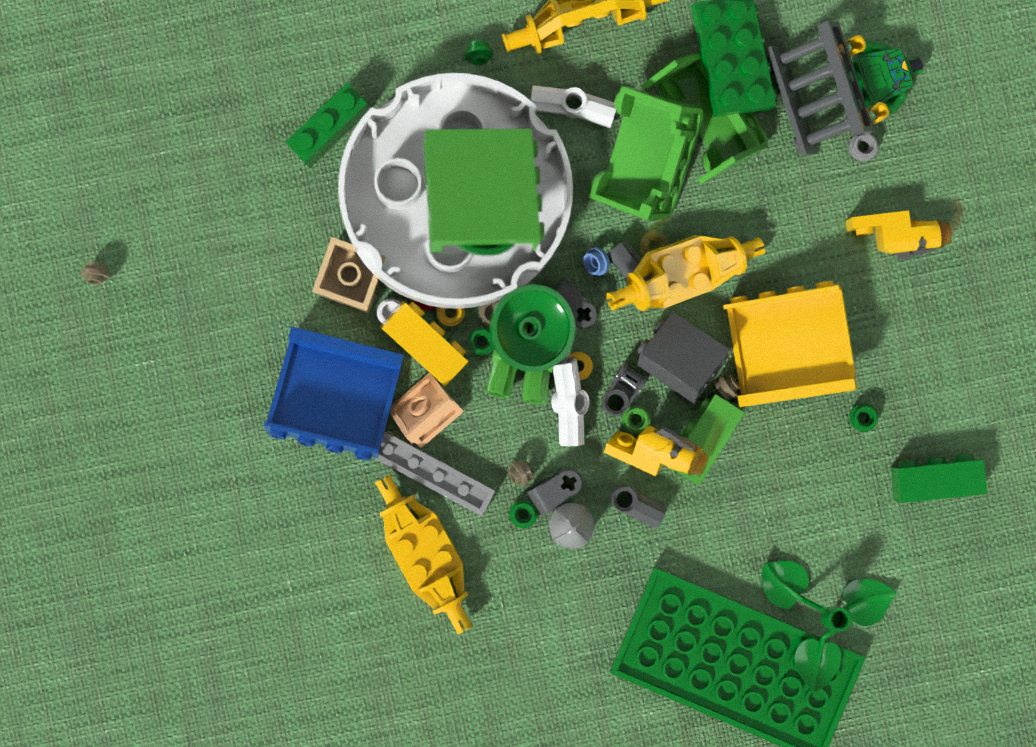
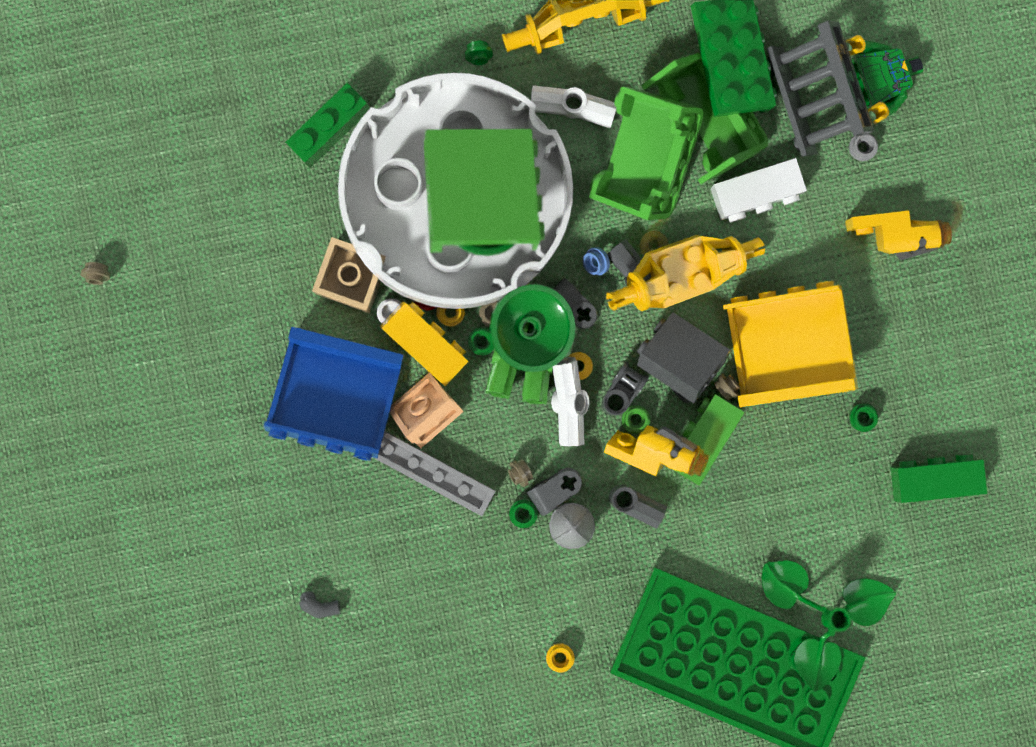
yellow plate [375,474,473,634] -> none
none -> dark grey arm [299,591,341,619]
none -> yellow plate [546,643,575,672]
none -> white brick [710,158,807,223]

